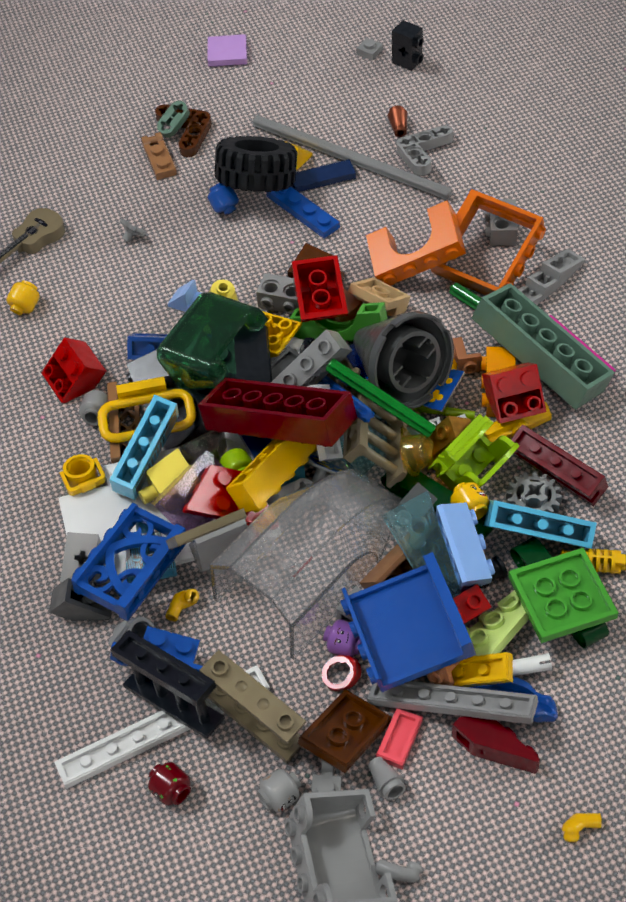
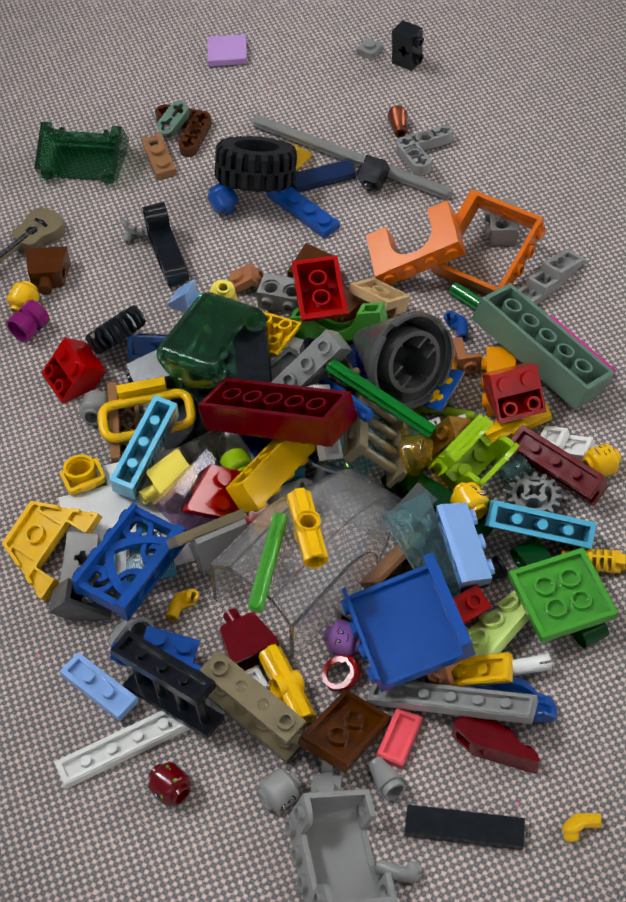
none -> yellow wing [2,501,103,602]
none -> magenta wheel [6,300,50,343]
none -> reddish brown torso [25,246,71,295]
none -> clear green windscreen [34,122,129,184]
none -> light blue plate [59,652,139,722]
none -> black gear [85,305,146,354]
none -> black beam [142,201,189,286]
none -> dark red torso [219,608,279,671]
none -> nougat bracket [229,263,264,294]
none -> bright green axle [248,512,288,613]
none -> yellow piece [258,644,316,726]
none -> yellow piece [287,488,328,569]
none -> black brick [357,155,390,191]
none -> black tile [404,804,525,850]
none -> blue arm [444,311,469,341]
none -> clear light blue bush [499,454,533,485]
none -> white slope [540,426,595,461]
none -> yellow head [582,443,621,477]

